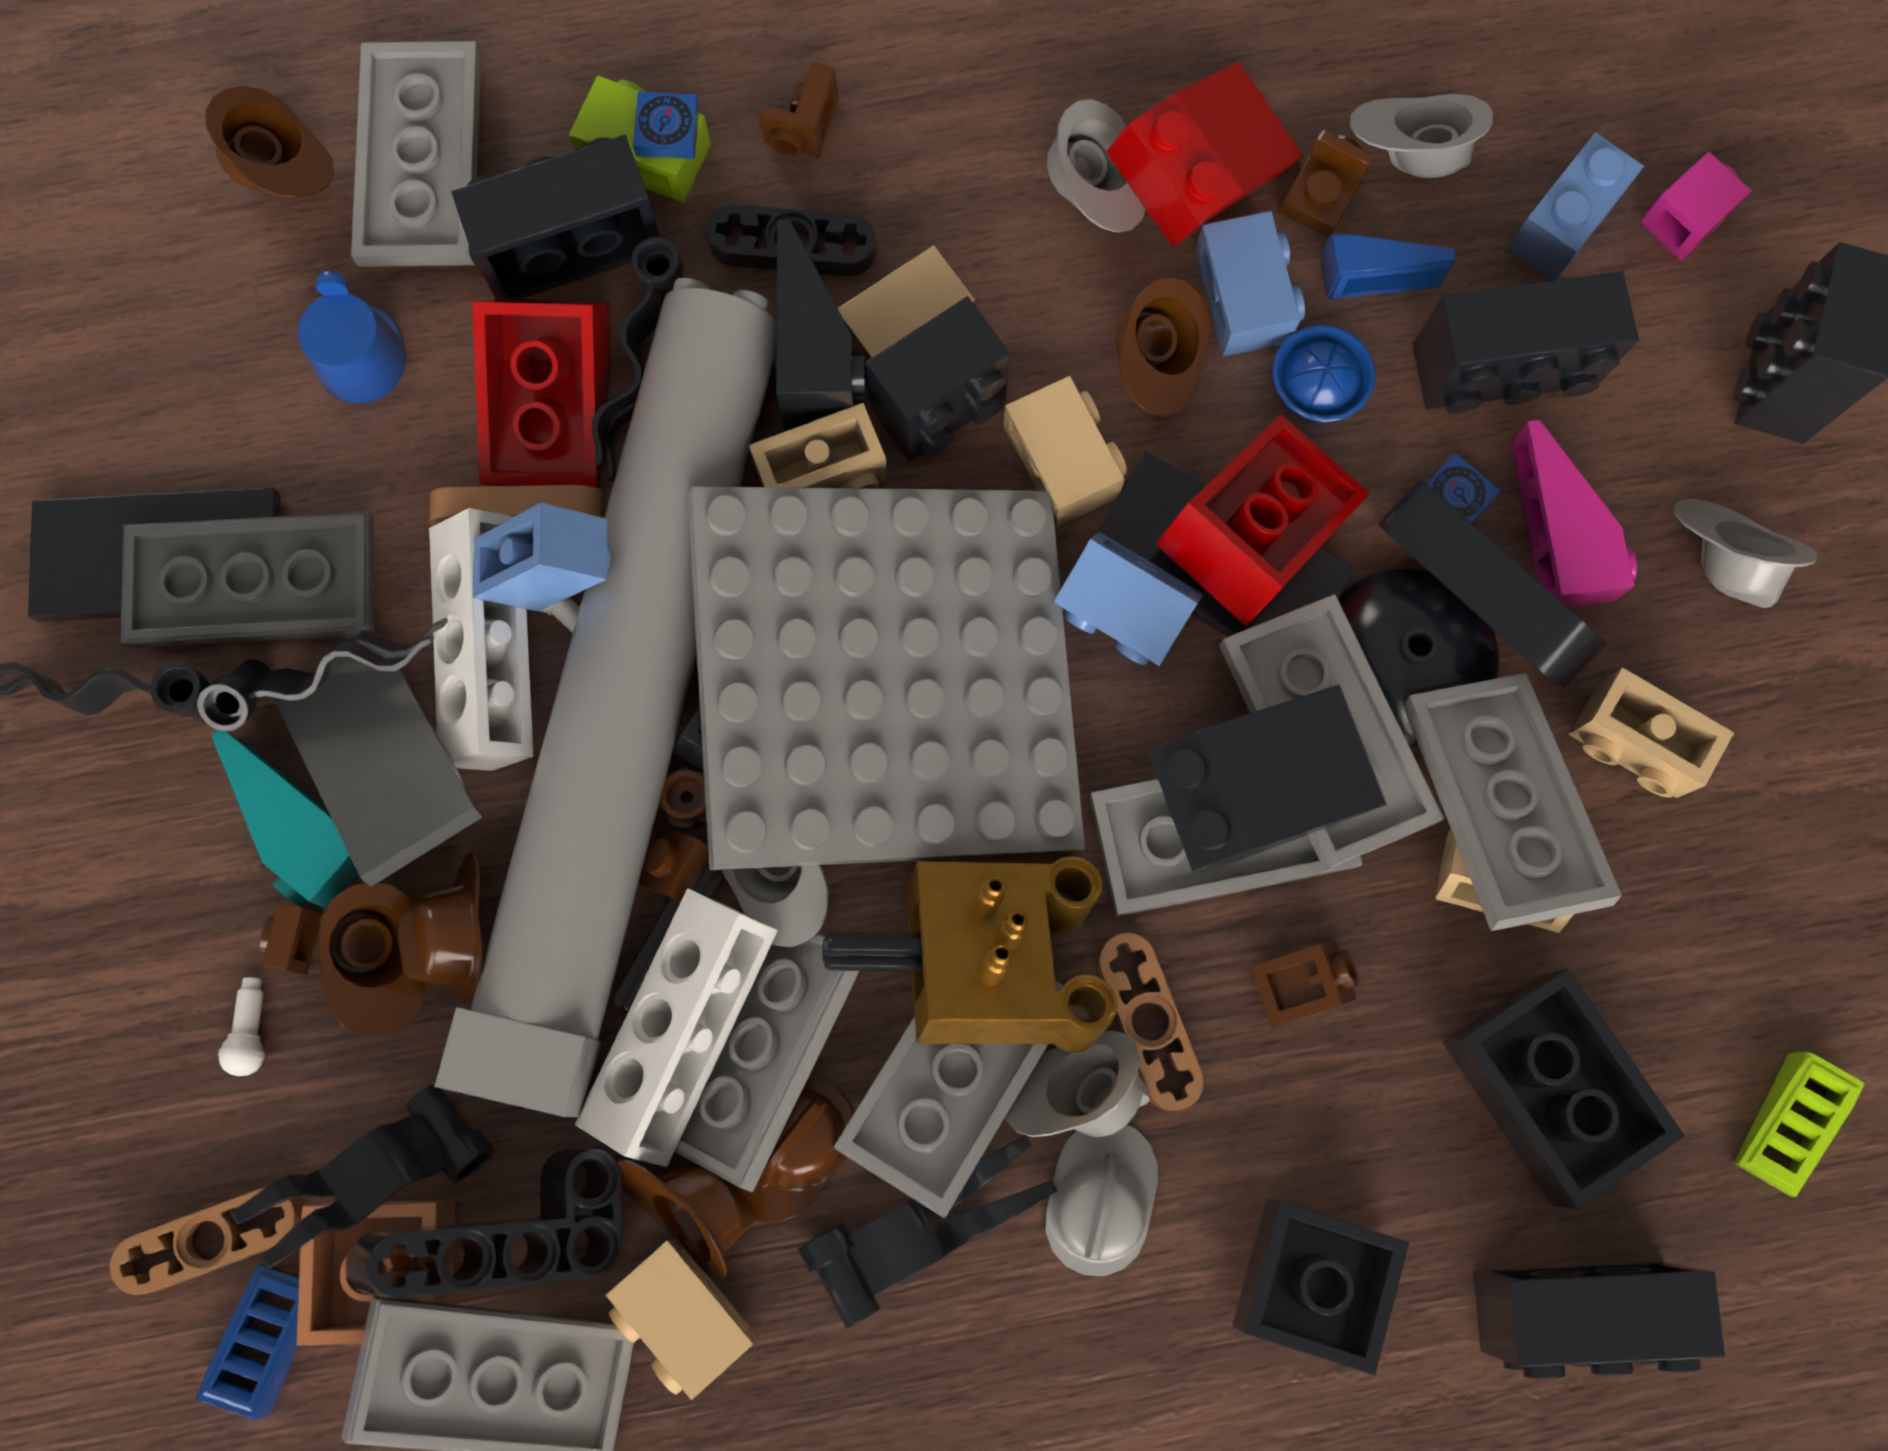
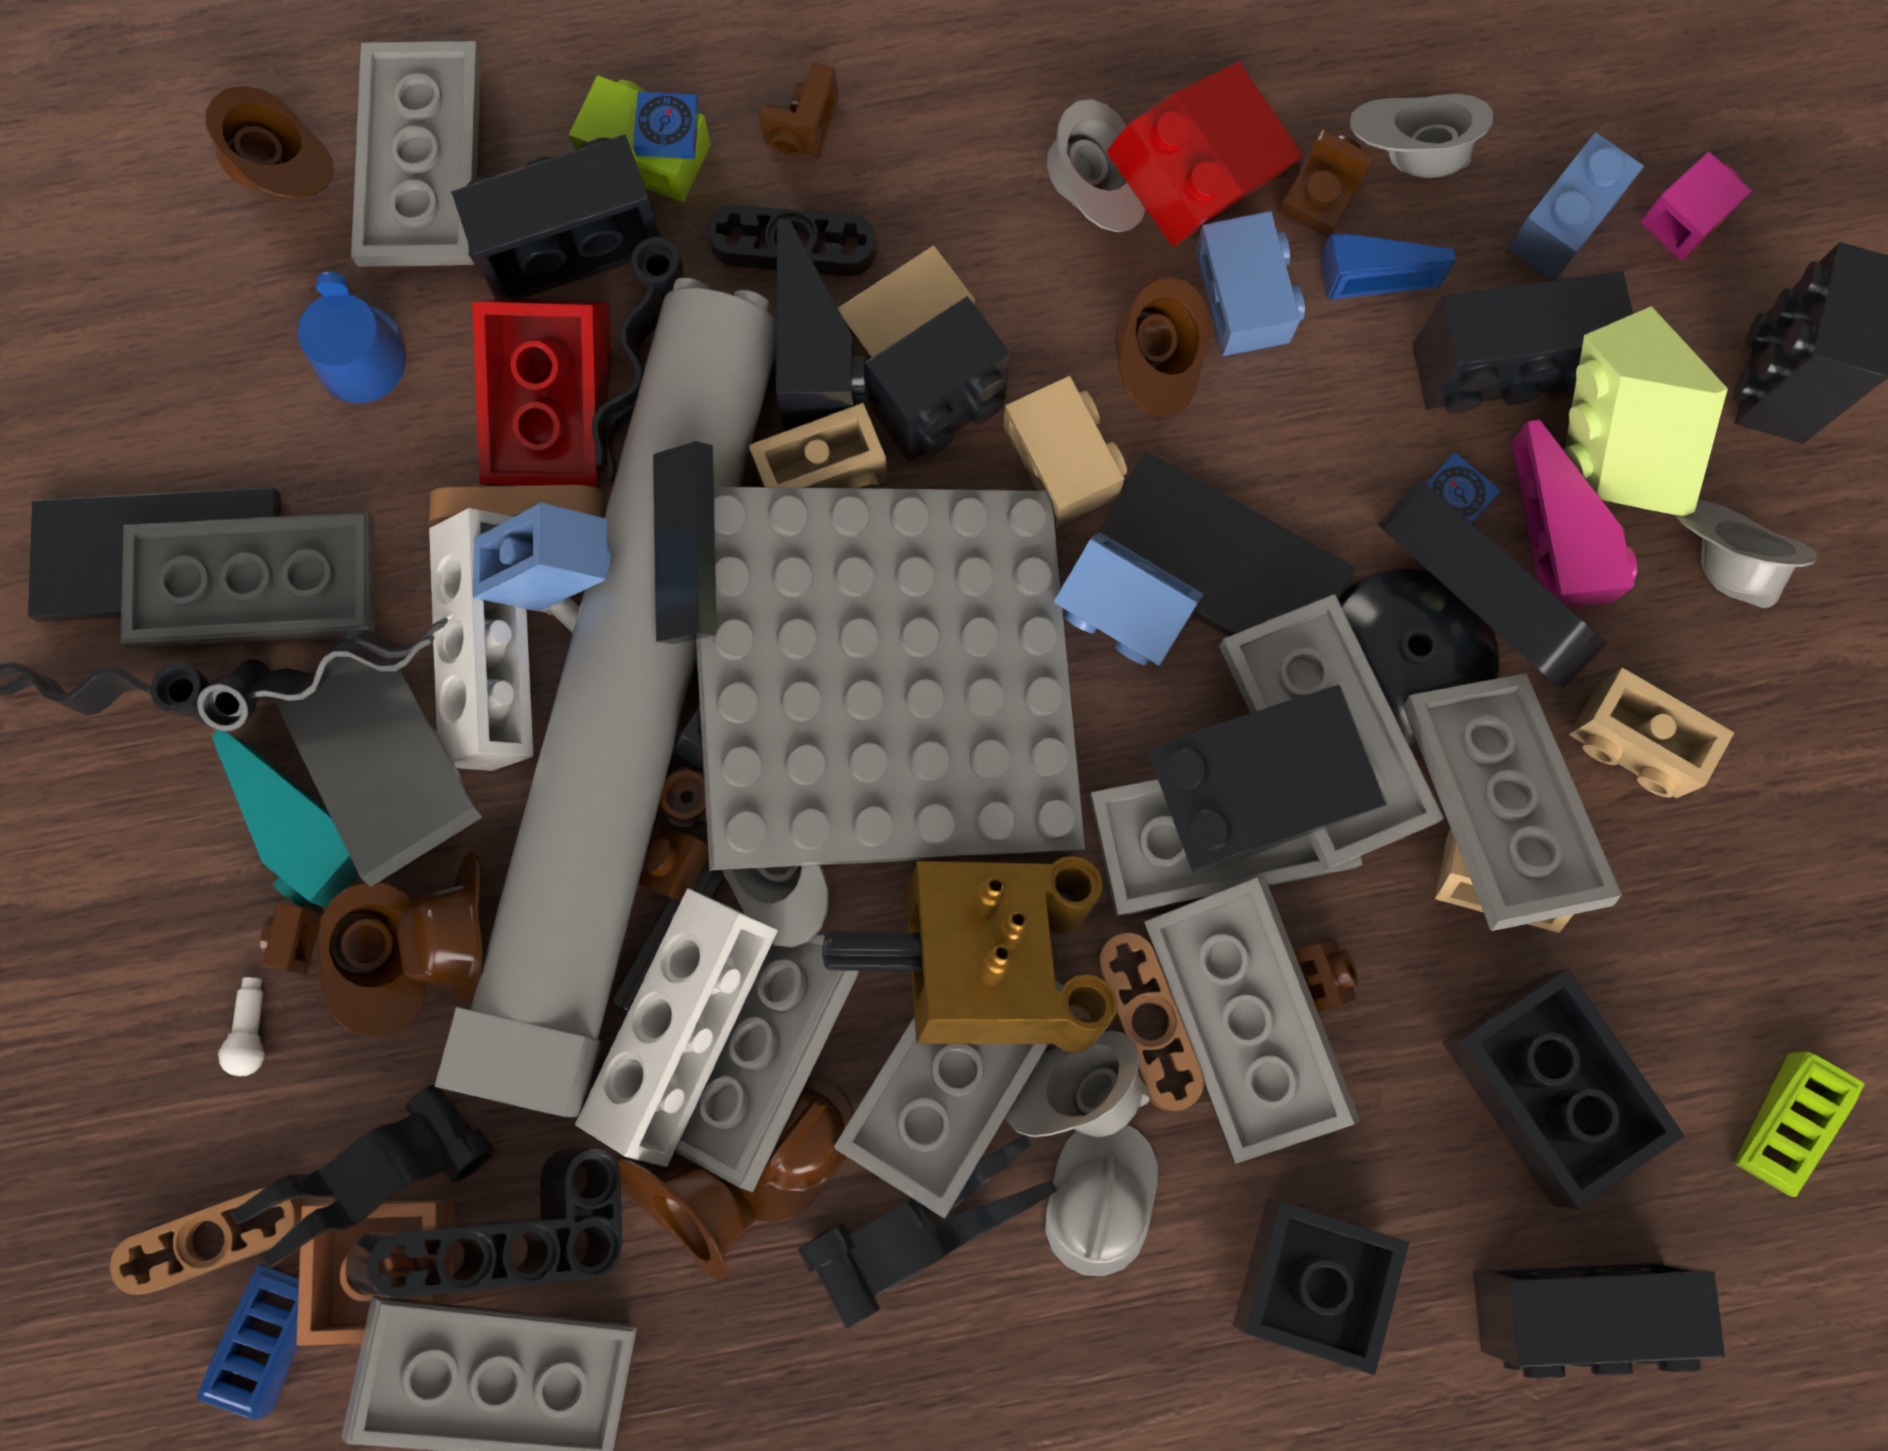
tan brick [606,1237,759,1400] -> none
red slope [1156,414,1370,627] -> none
blue hat [1272,324,1376,424] -> none
none -> black tile [653,441,717,644]
none -> light grey plate [1144,876,1360,1164]
none -> yellowish green slope [1563,306,1728,517]

